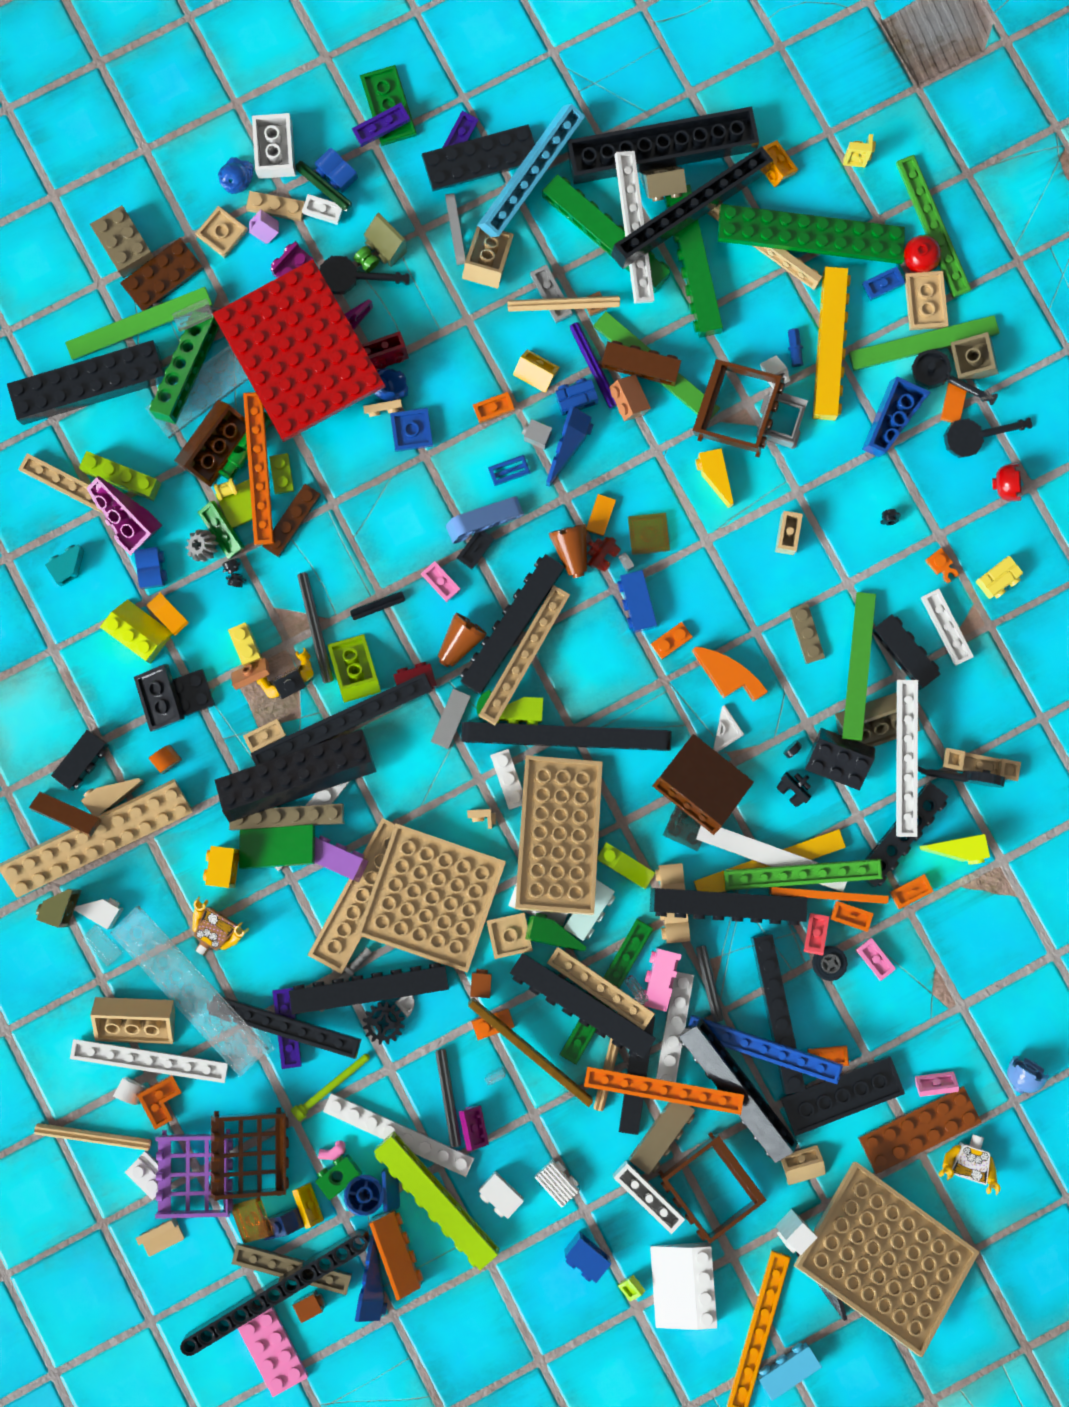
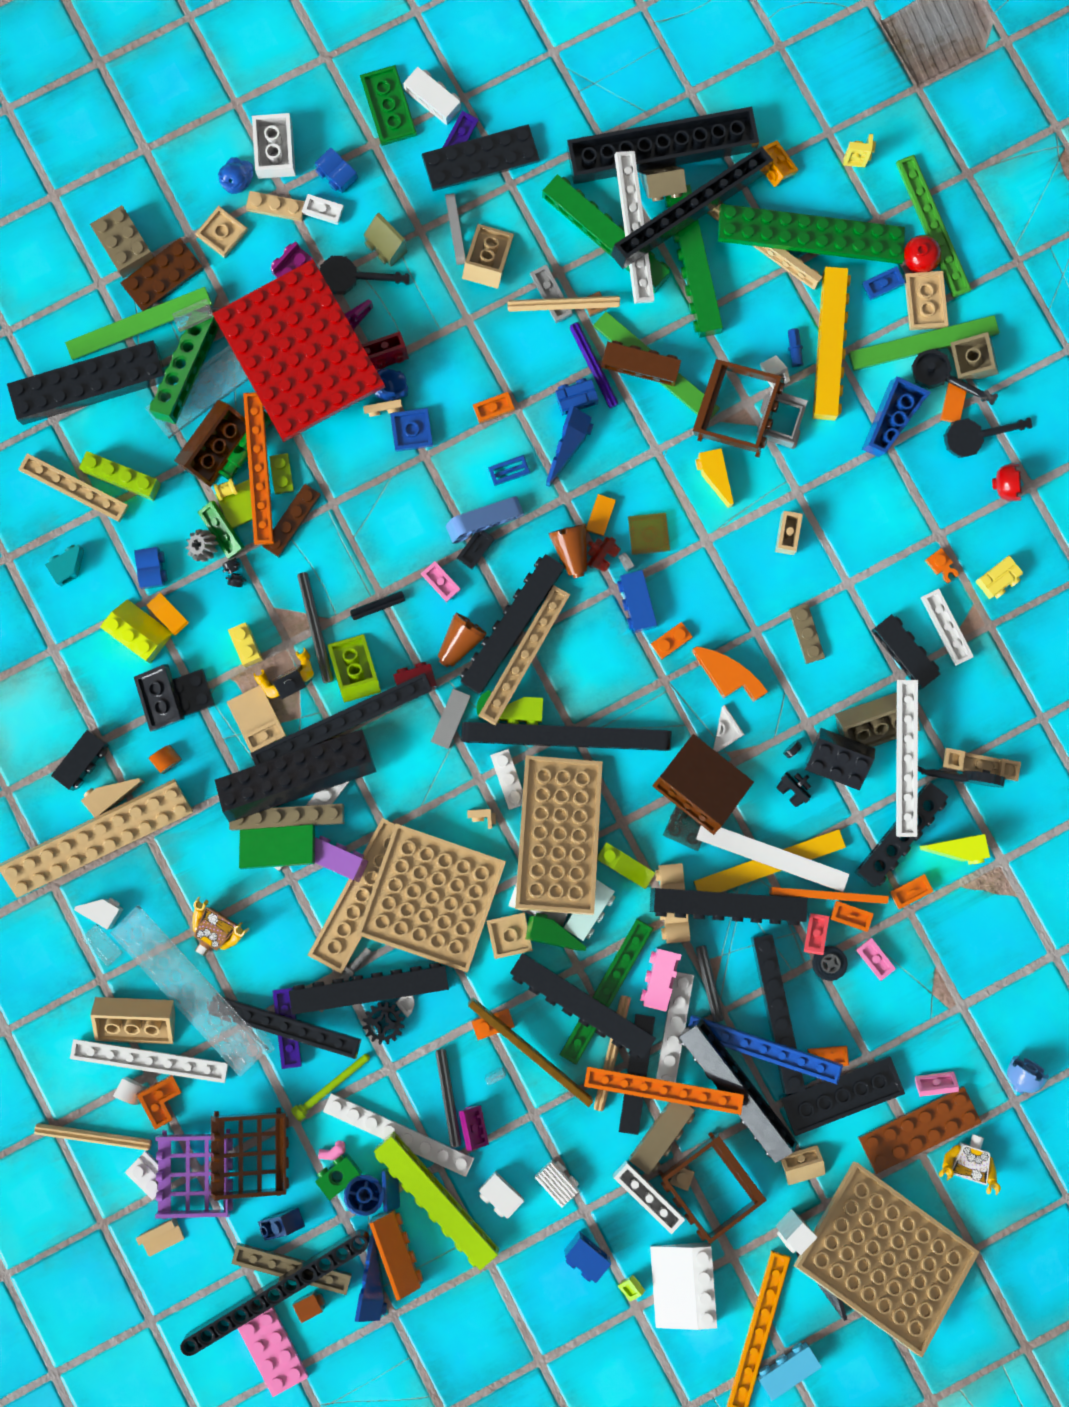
reddish brown tile [29,792,102,837] -> none
olive slope [36,889,82,928] -> none
magenta wedge [86,476,163,556] -> none
yellow brick [203,846,239,888] -> none
nougat plate [231,658,270,690] -> none
clear orange tile [232,1197,274,1244] -> none
lavender panel [249,209,279,244] -> none
yellow plate [292,1183,324,1229] -> none
dark green axle [295,161,352,212] -> none
dark purple plate [352,103,410,147] -> none
bright green wheel [353,246,380,272] -> none
dark orange brick [470,969,492,998] -> none
medium azure brick [477,103,585,237] -> none
yellow panel [513,349,560,392] -> none
light grey brick [522,419,552,450] -> none
tan plate [547,947,655,1030] -> none
nougat brick [609,374,651,421] -> none
clear axle [625,975,648,1004] -> none
bright green tile [724,859,883,890] -> none
bright green tile [842,592,876,741] -> none
black plate [880,509,901,526] -> none
none -> tan tile [227,685,278,735]
none -> white brick [403,67,461,125]
none -> tan plate [669,1167,695,1191]

